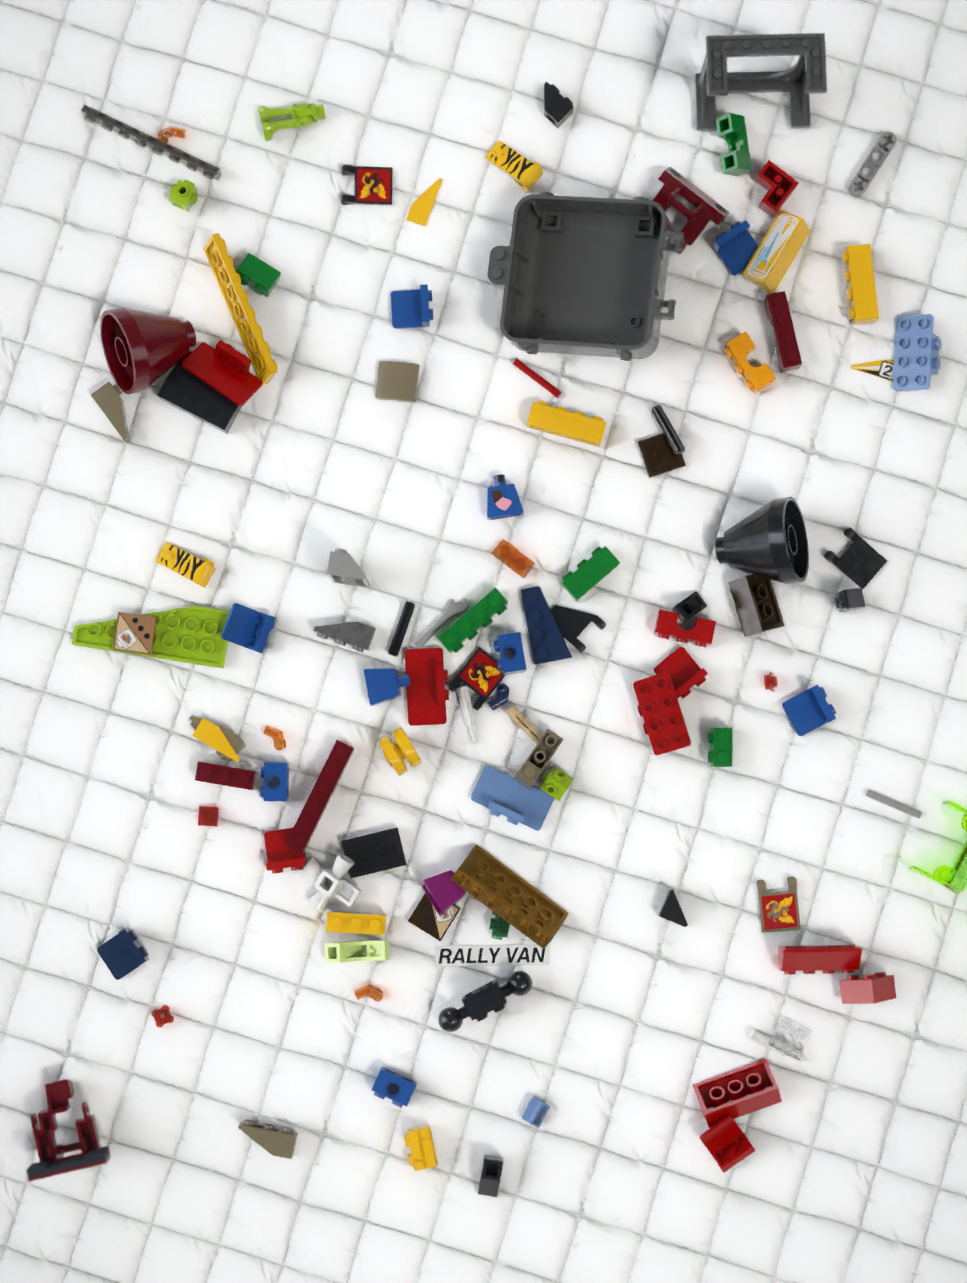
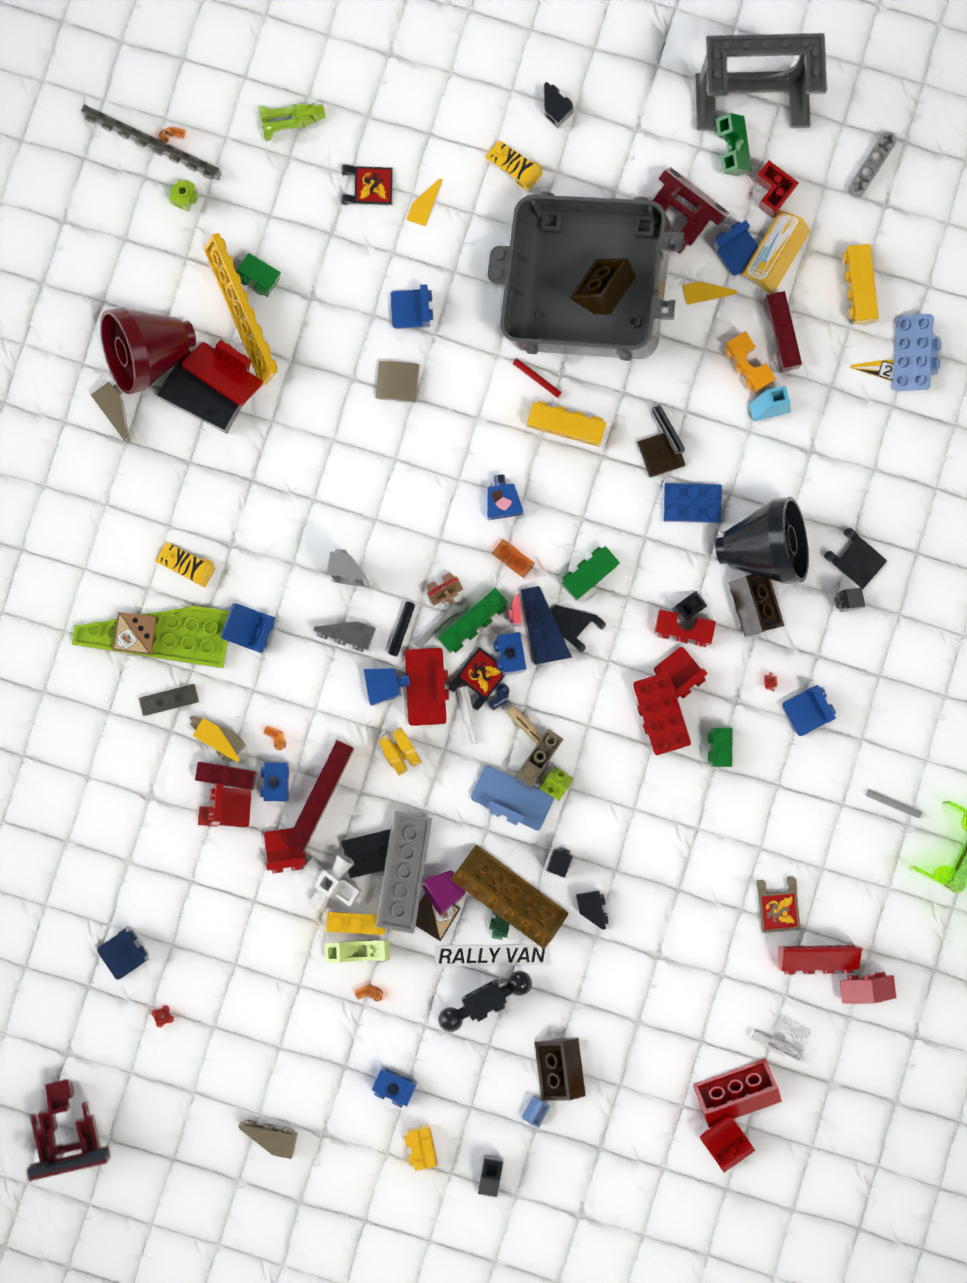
black slope [658,889,688,927] -> none
none -> clear smoke tile [138,684,199,717]
none -> red bracket [208,783,251,828]
none -> light grey plate [375,811,432,934]
none -> medium nougat hips [426,572,463,606]
none -> coral plate [509,594,522,627]
none -> dark brown slope [535,1037,586,1101]
none -> black brick [546,846,573,878]
none -> dark brown slope [570,258,636,315]
none -> black slope [576,890,609,930]
none -> blue plate [663,483,722,523]
none -> yellow sticker [682,281,737,305]
none -> medium azure slope [749,385,791,422]

